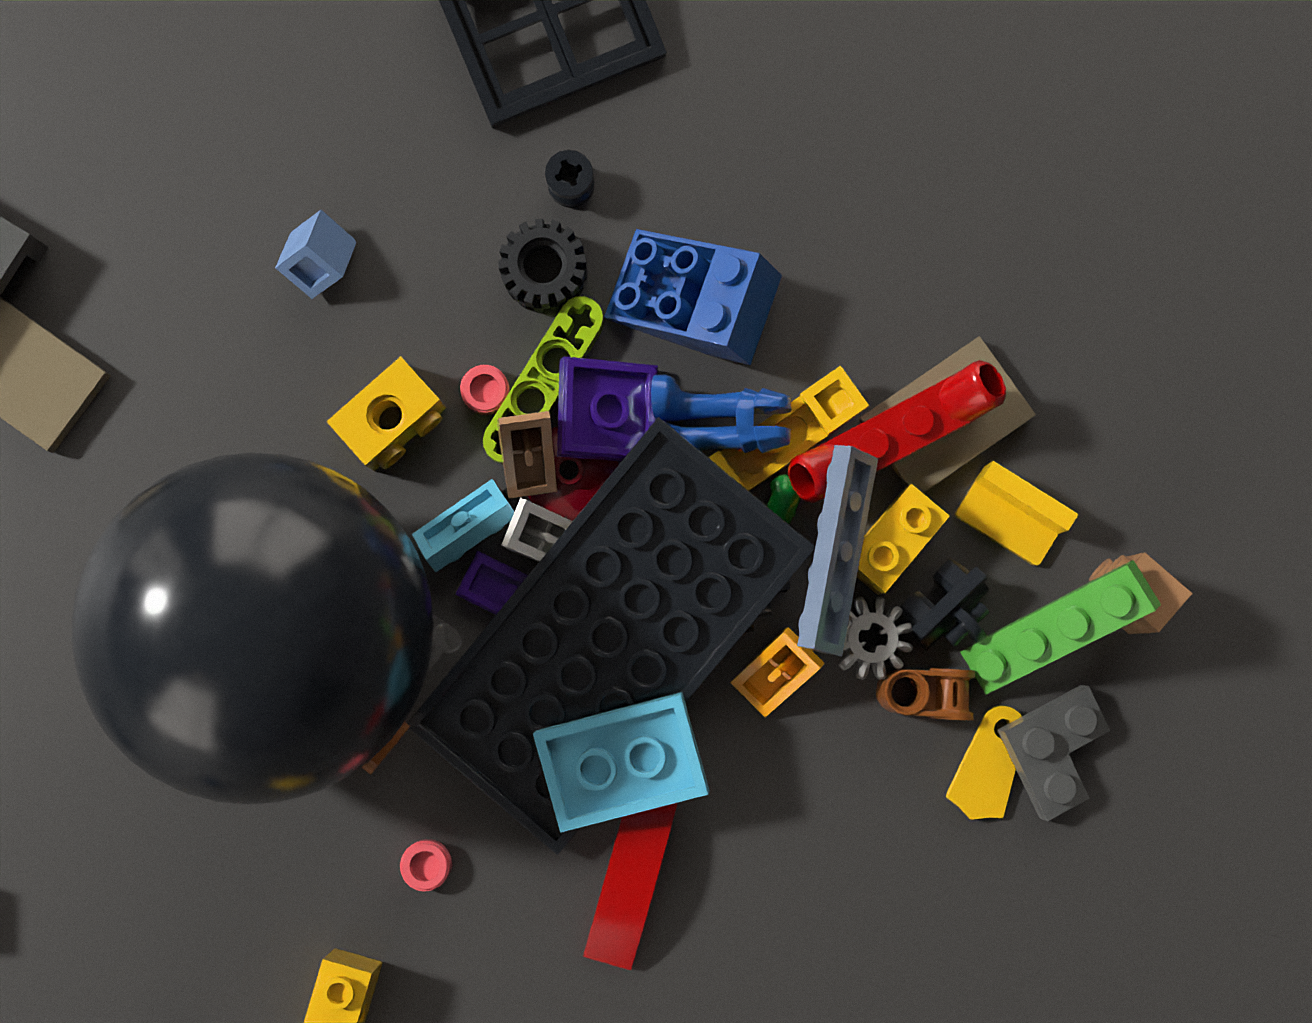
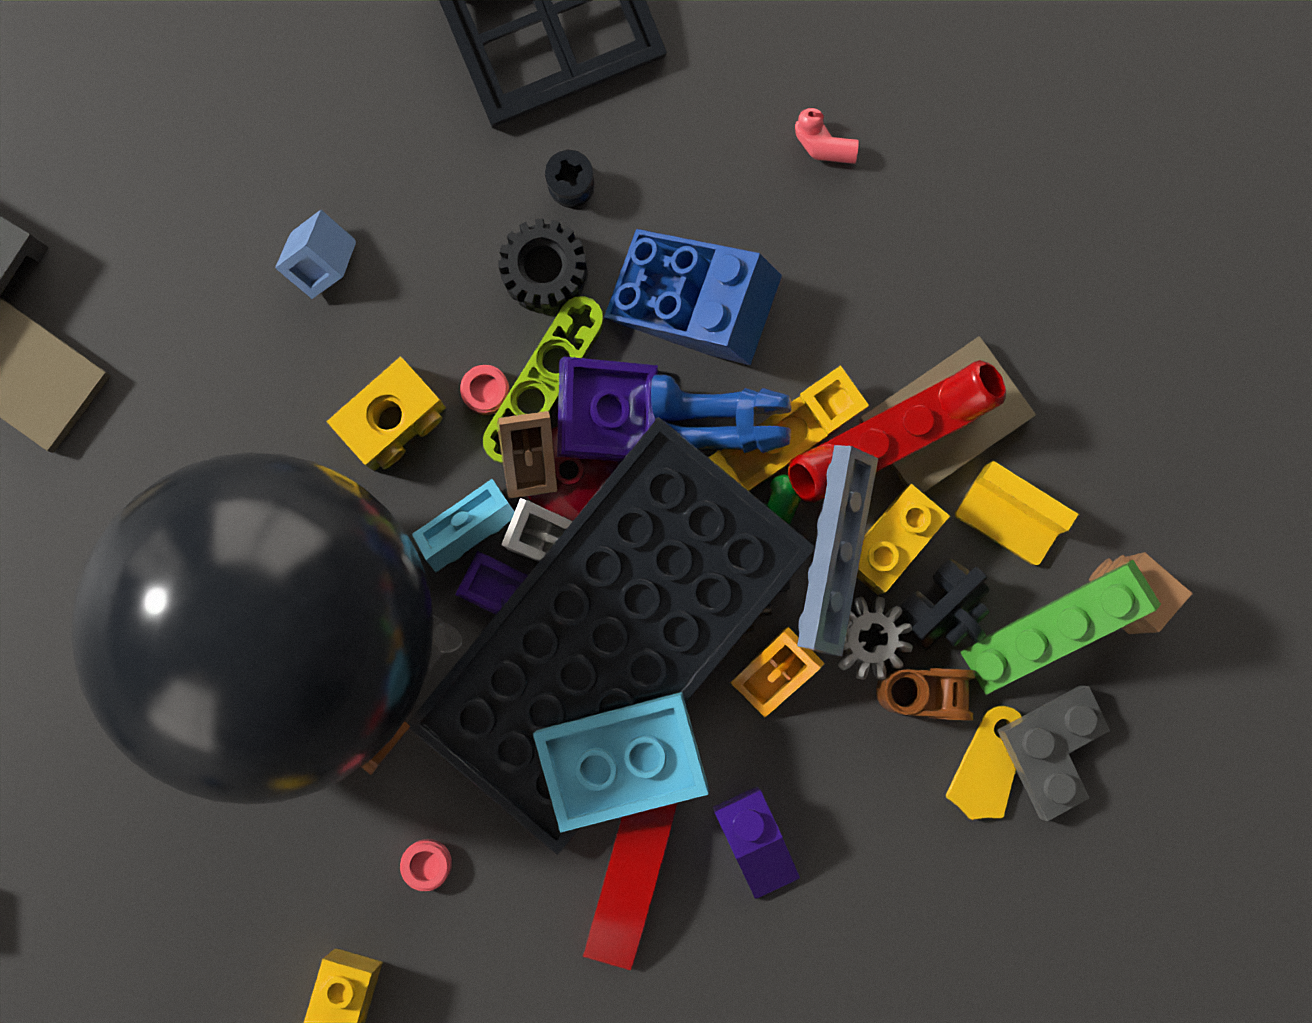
none -> dark purple slope [713,786,800,899]
none -> coral arm [795,108,859,164]

